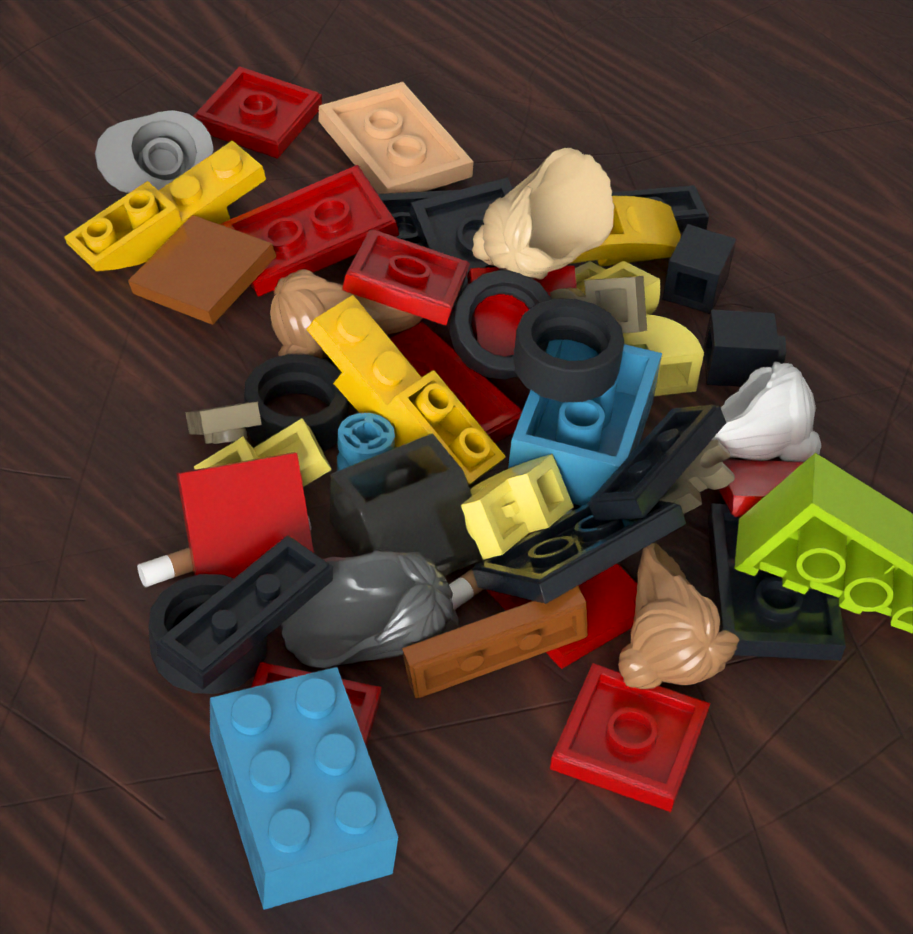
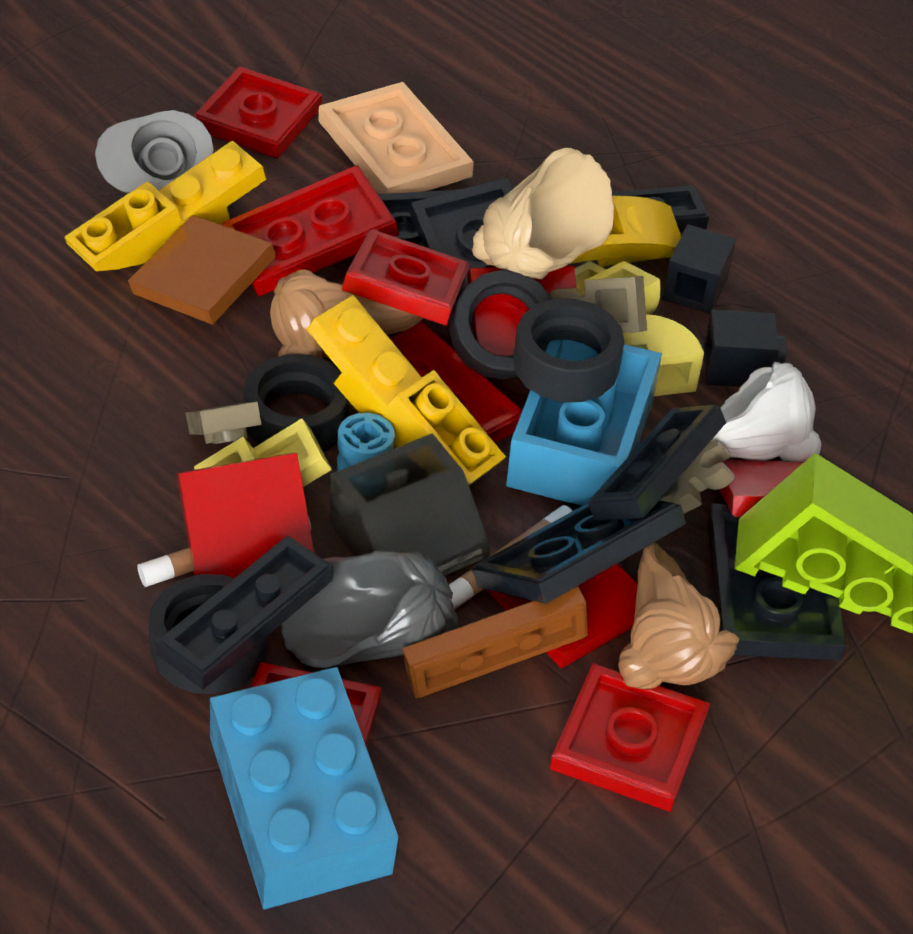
light yellow brick [461,454,574,560] -> none

